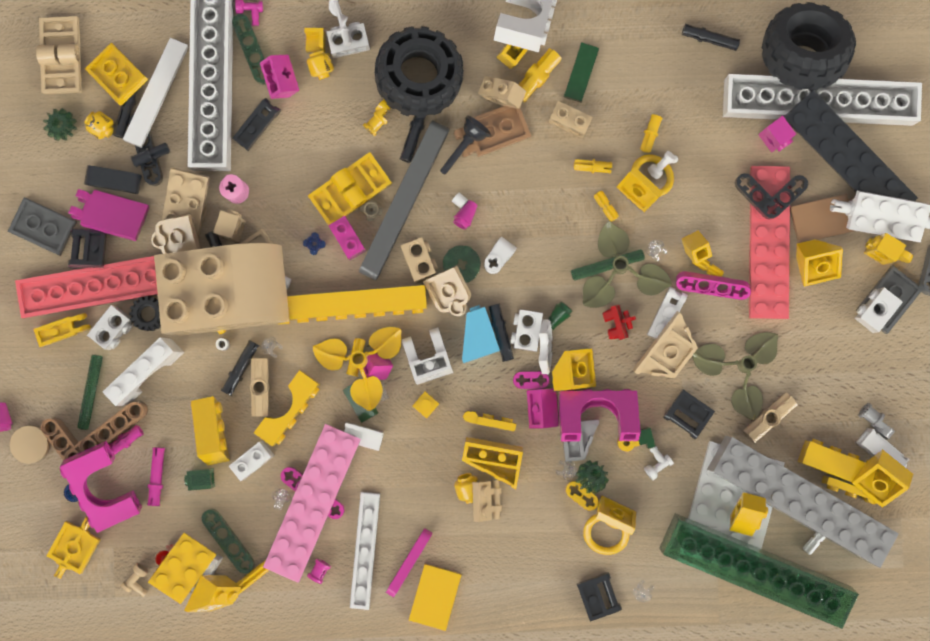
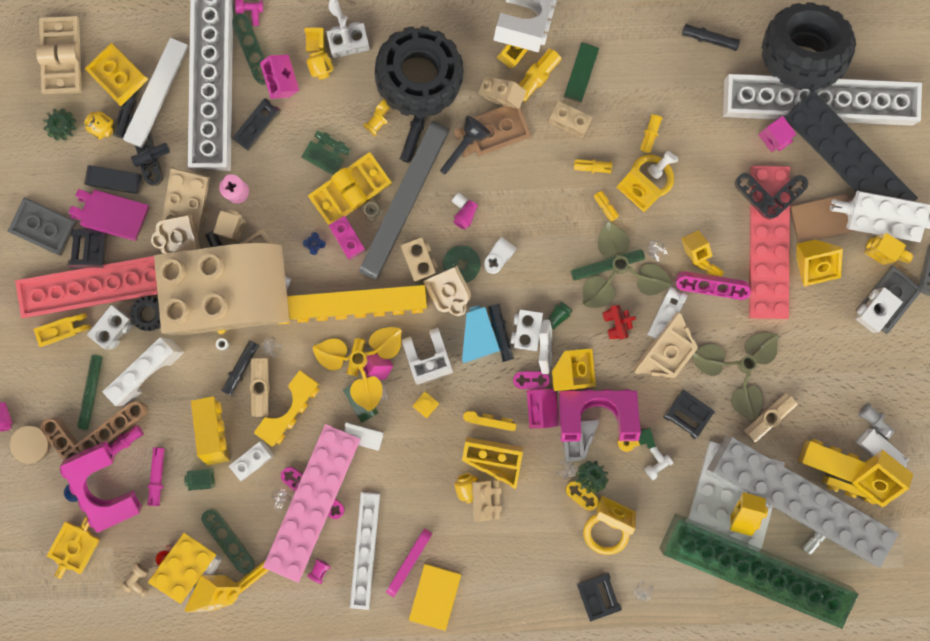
none -> clear green plate [301,130,351,176]

